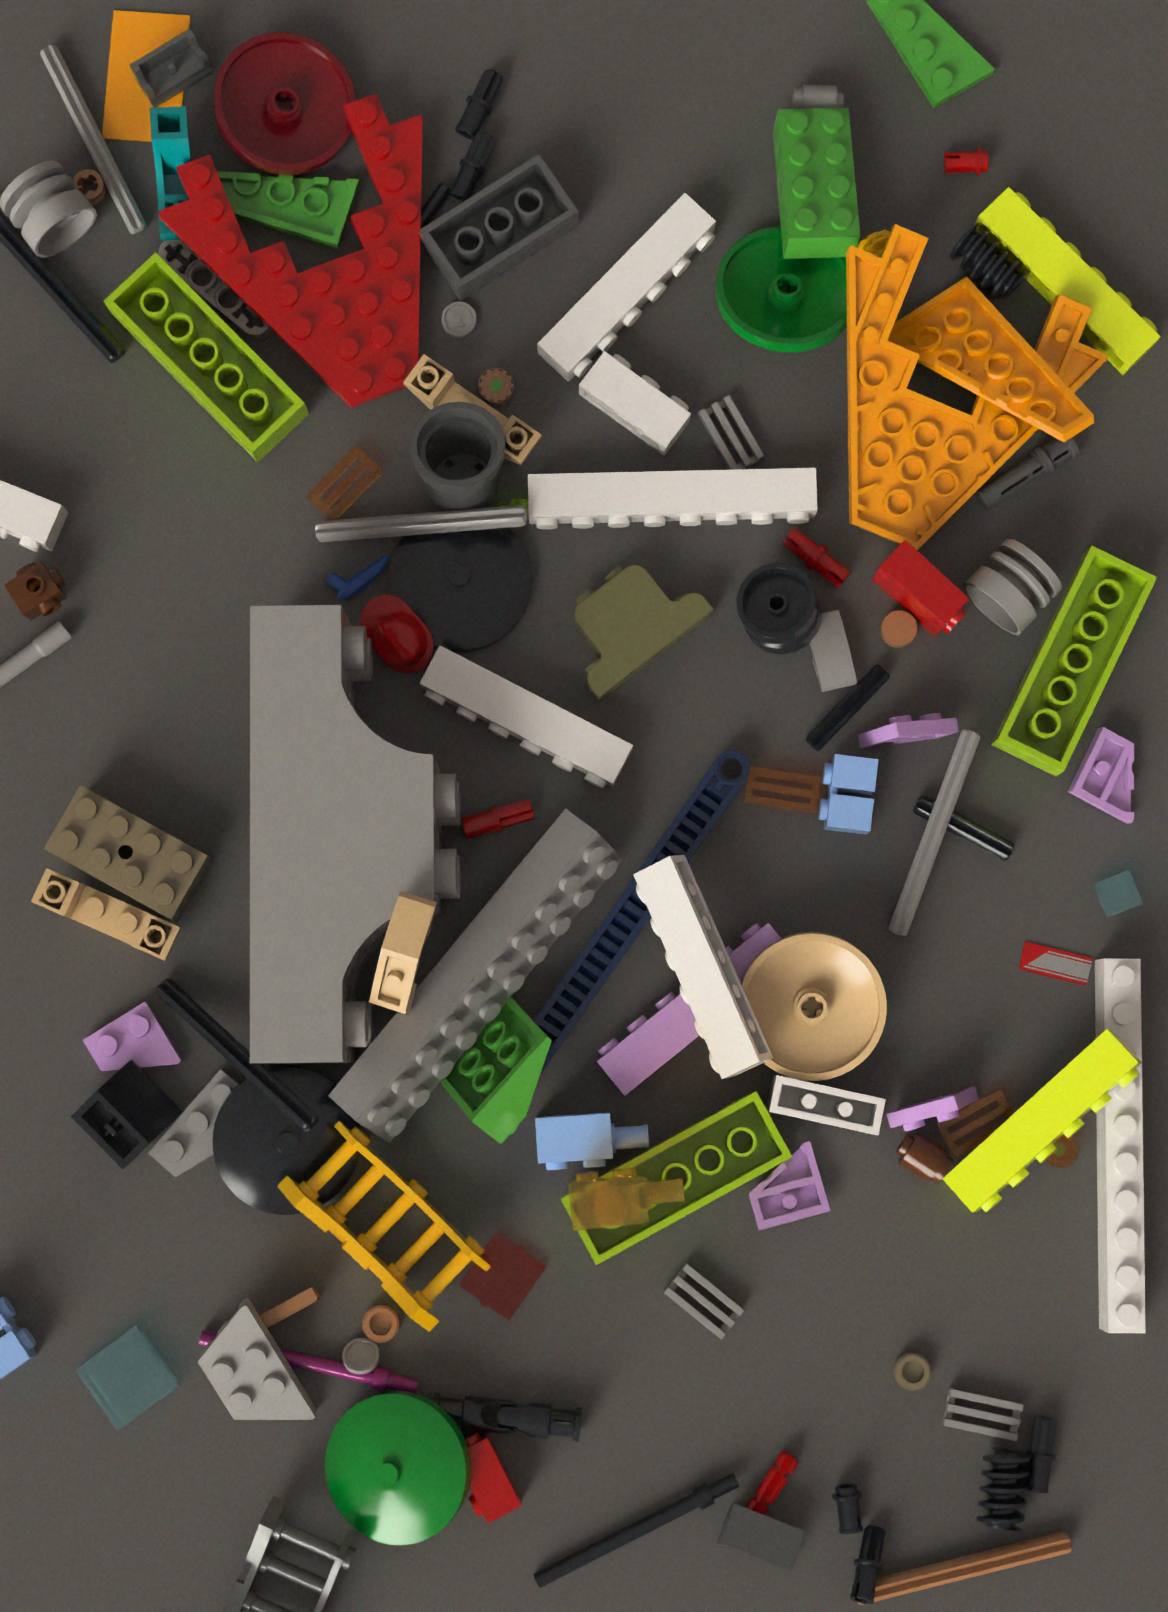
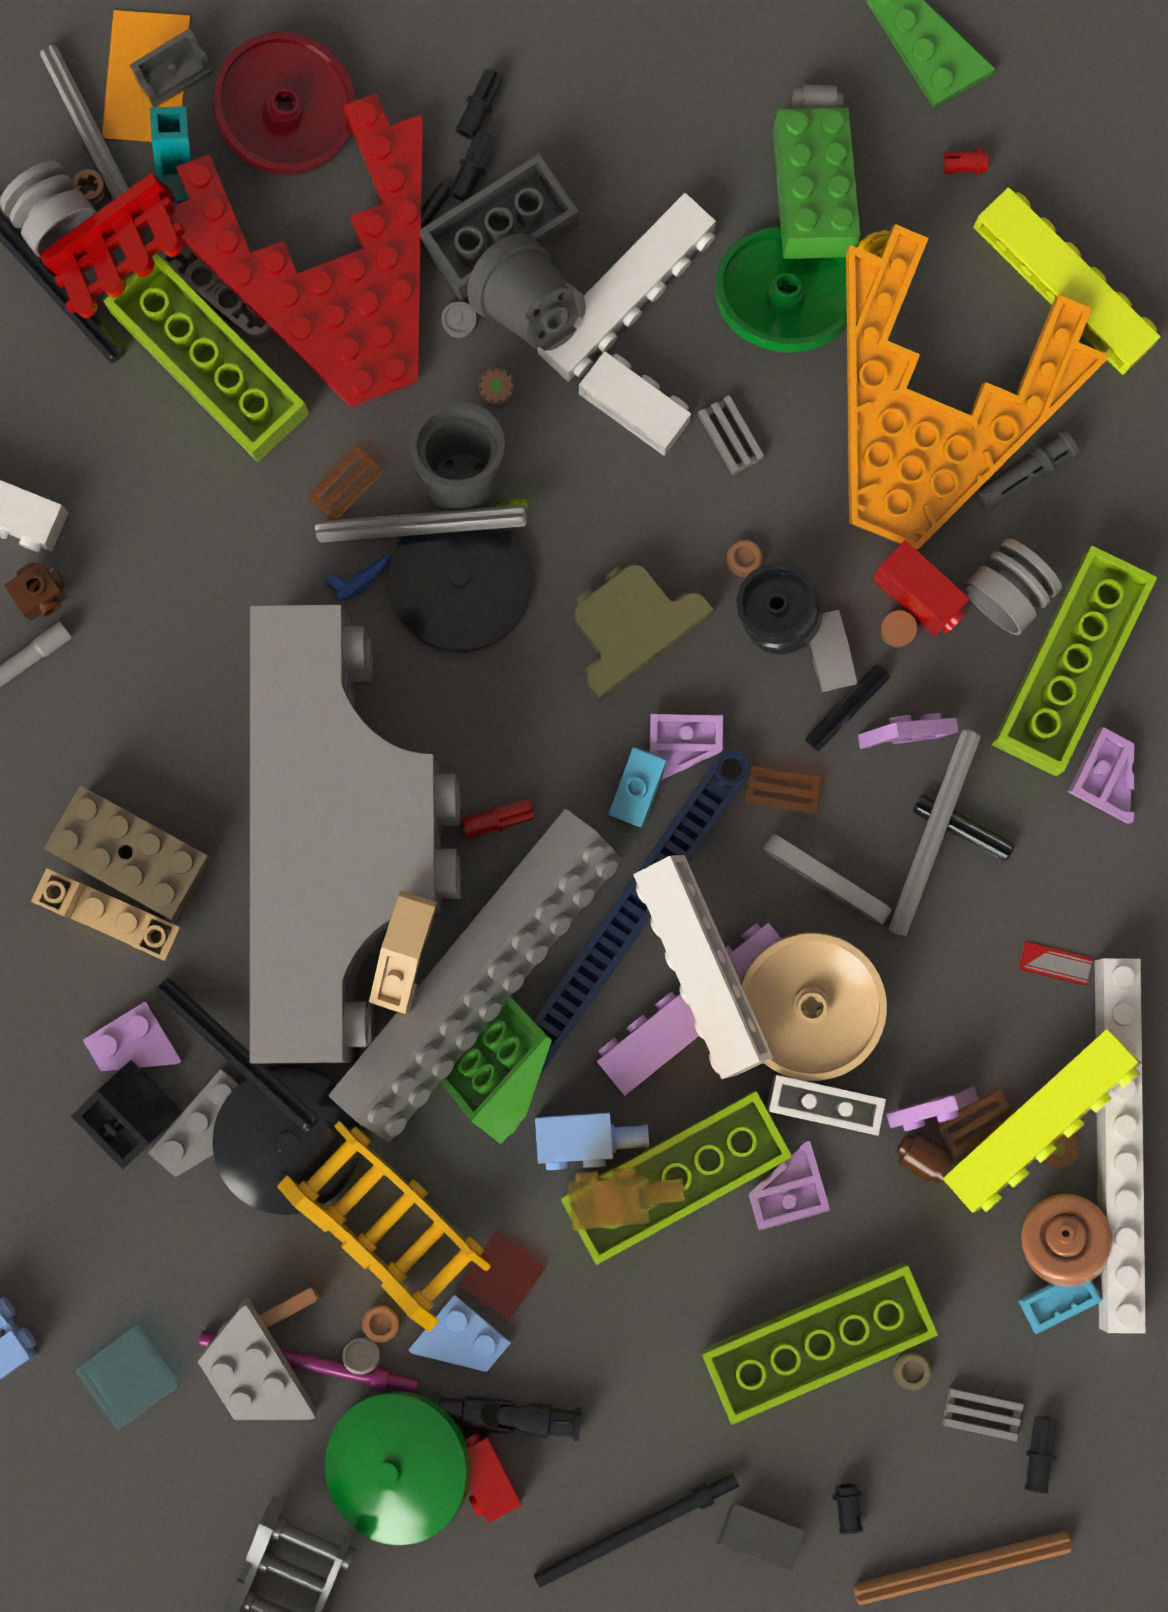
bright green wing [217,171,360,249] -> none
red piece [360,594,435,673] -> none
tan slope [403,354,542,465] -> none
white brick [419,645,633,789] -> none
white brick [528,468,818,529] -> none
light grey tile [663,1263,744,1340] -> none
red axle [745,1451,798,1515] -> none
red pin [782,526,852,589] -> none
light blue piece [818,754,879,835] -> none
black axle [850,1525,885,1605] -> none
light orange wing [887,276,1094,442] -> none
black piece [950,223,1030,301] -> none
black piece [976,1447,1031,1531] -> none
clear light blue tile [1093,870,1143,917] -> none
none -> red fence [39,172,186,318]
none -> light blue wing [408,1294,511,1372]
none -> dark grey piece [467,234,586,351]
none -> medium azure plate [608,747,669,828]
none -> lavender wing [650,714,723,780]
none -> lime brick [700,1262,938,1425]
none -> medium nougat tile [726,540,763,577]
none -> light grey beam [763,834,892,926]
none -> medium azure plate [1017,1281,1102,1334]
none -> nougat wheel [1021,1194,1112,1287]

